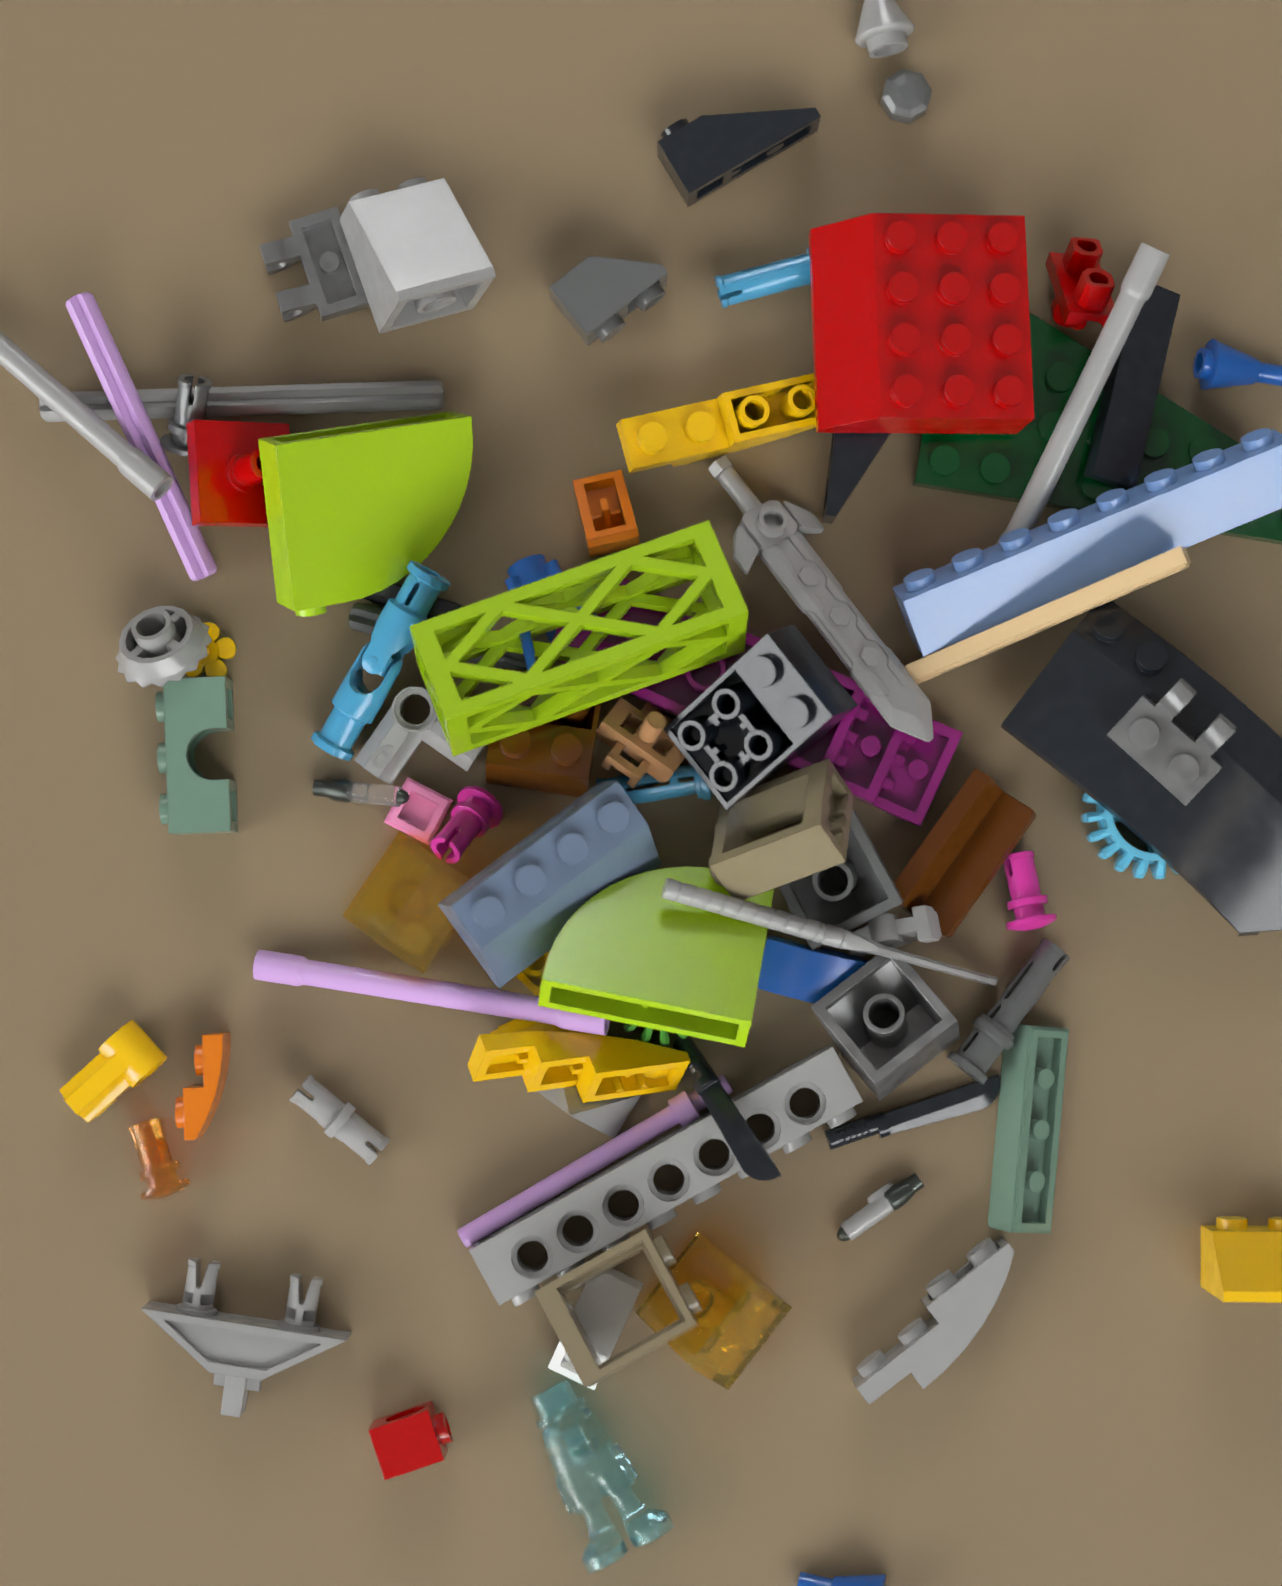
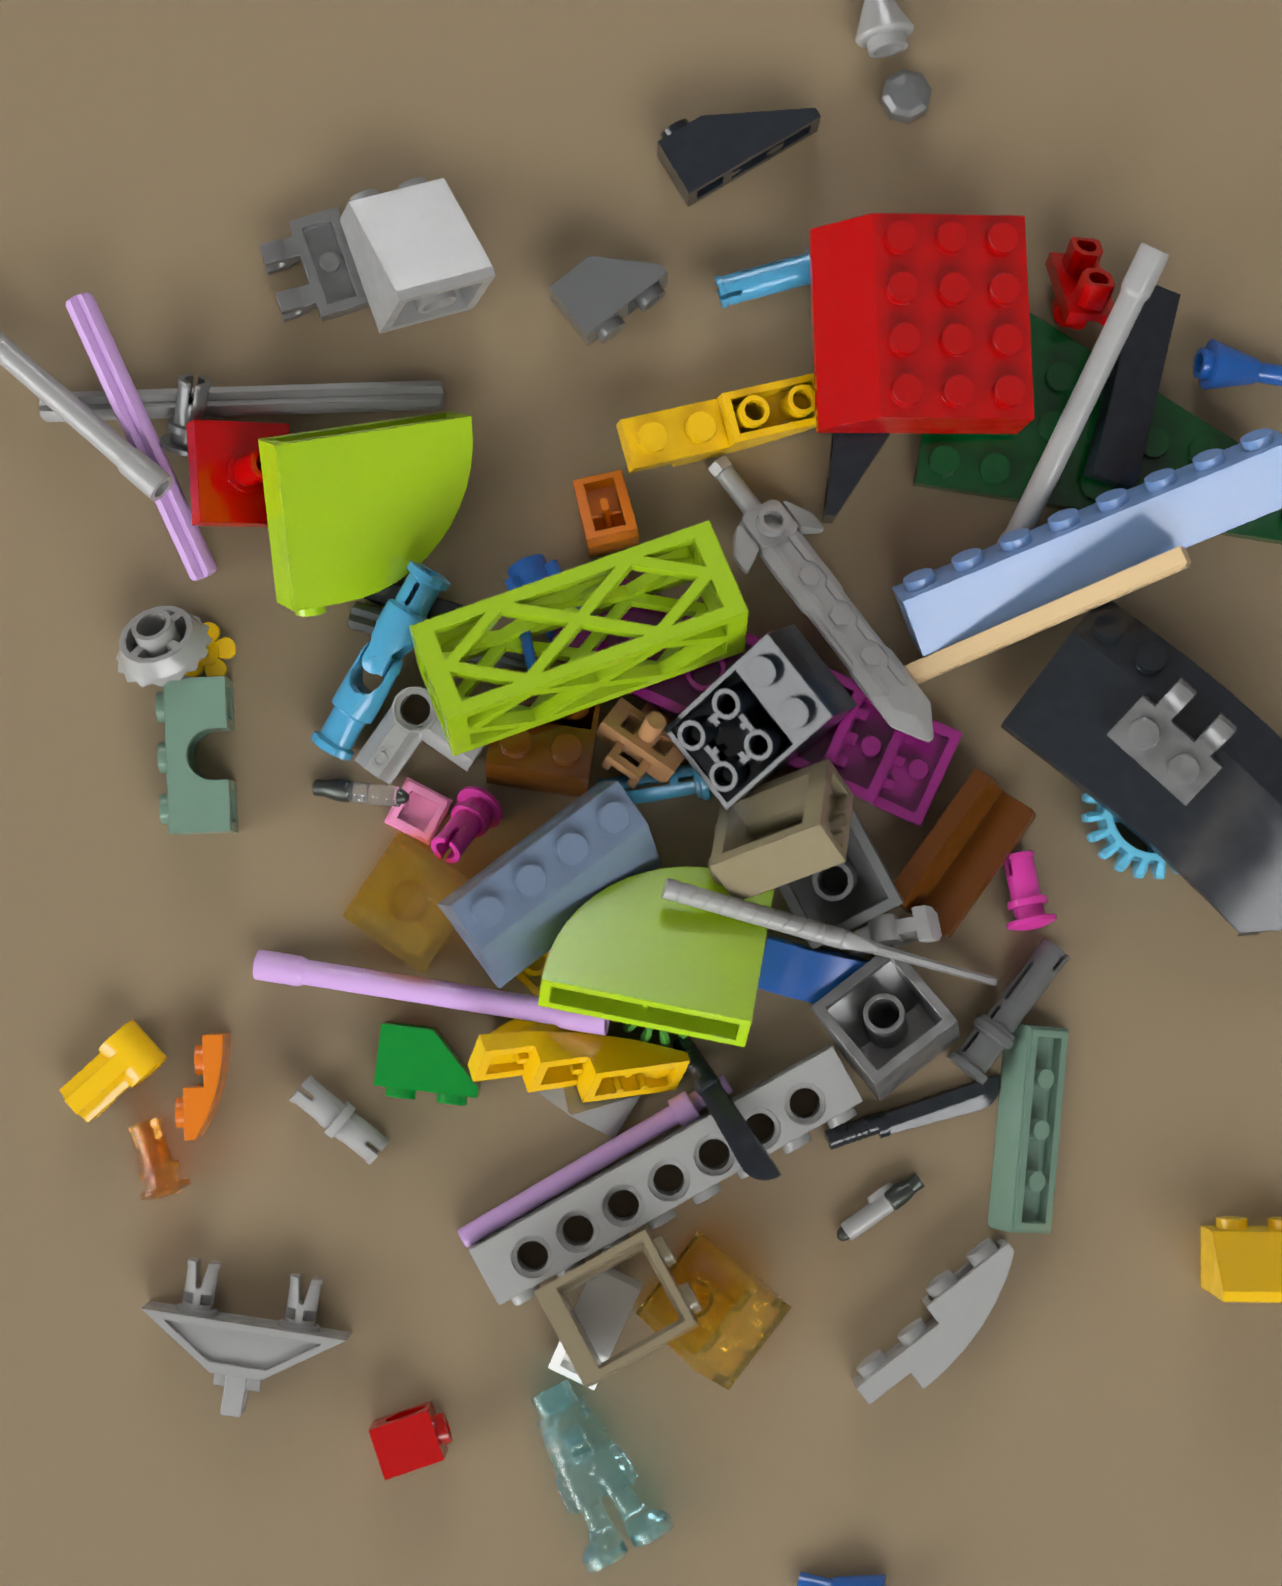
none -> green slope [373,1021,481,1106]

